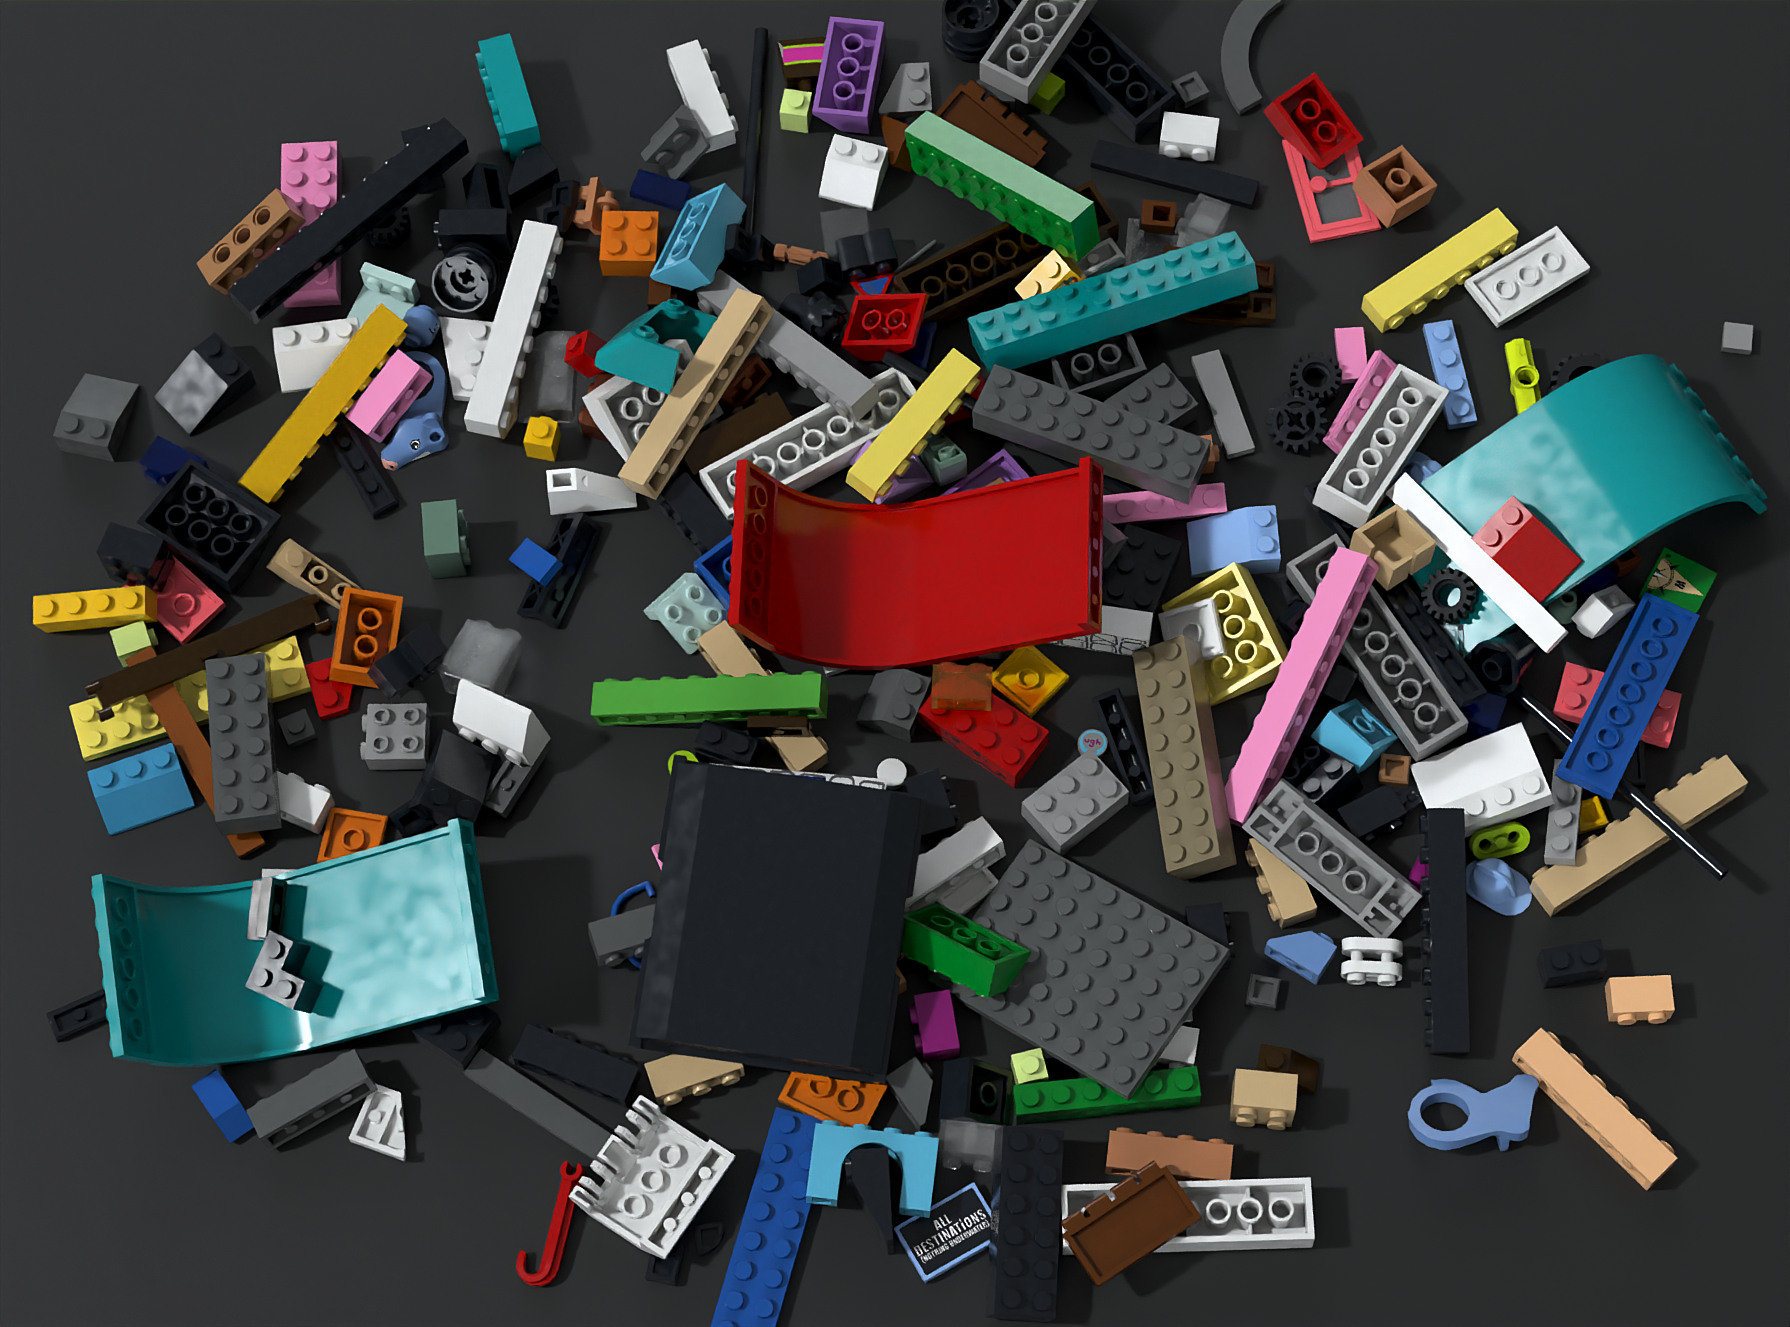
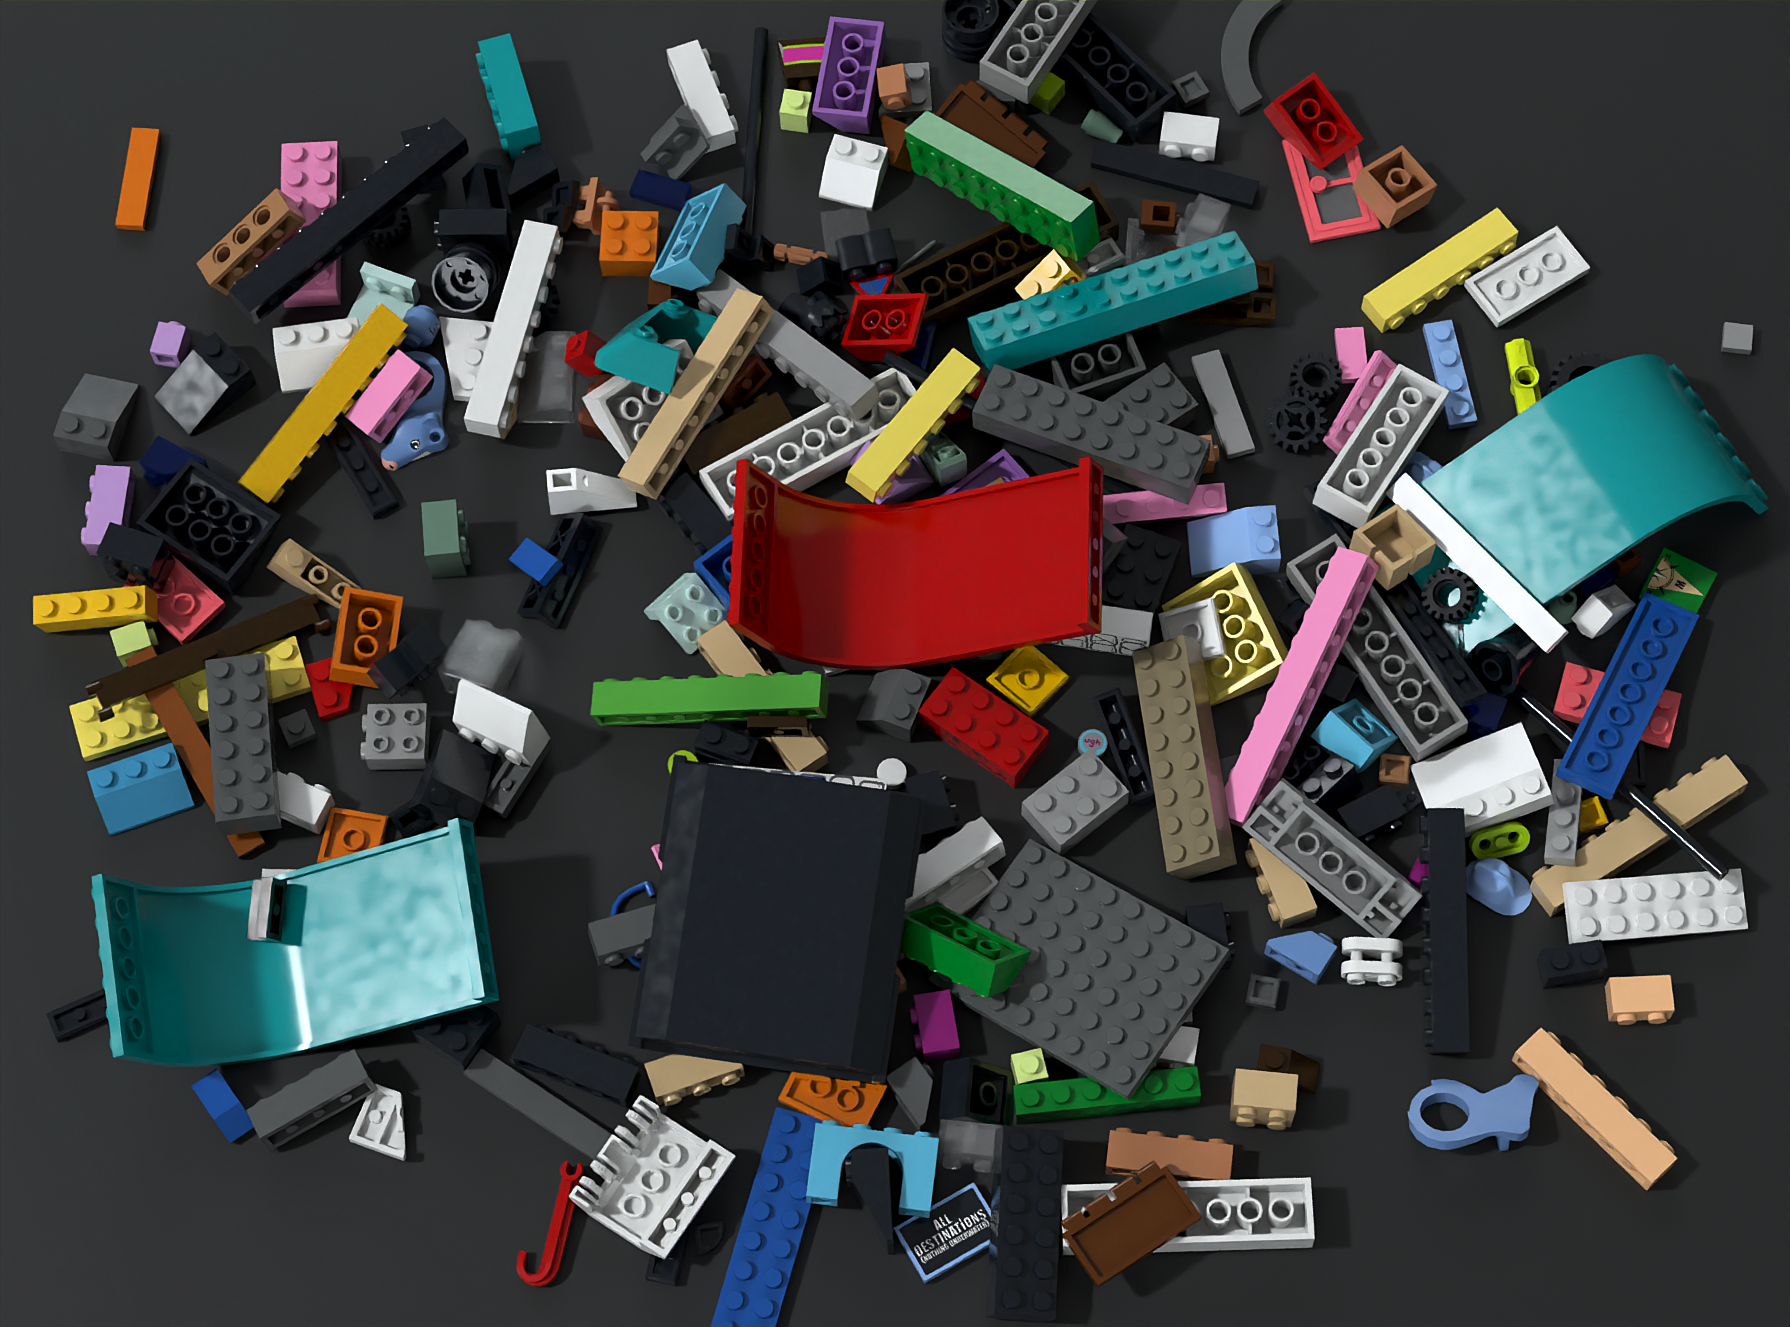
brick [245,930,323,1014] -> none
yellow brick [523,416,561,462] -> none
clear orange brick [931,662,993,711] -> none
red slope [1471,495,1583,604] -> none
none -> lavender brick [81,465,136,556]
none -> orange tile [115,127,161,231]
none -> lavender brick [150,321,191,368]
none -> nougat brick [876,63,912,111]
none -> sand green cone [1081,109,1124,144]
none -> white plate [1562,869,1748,944]

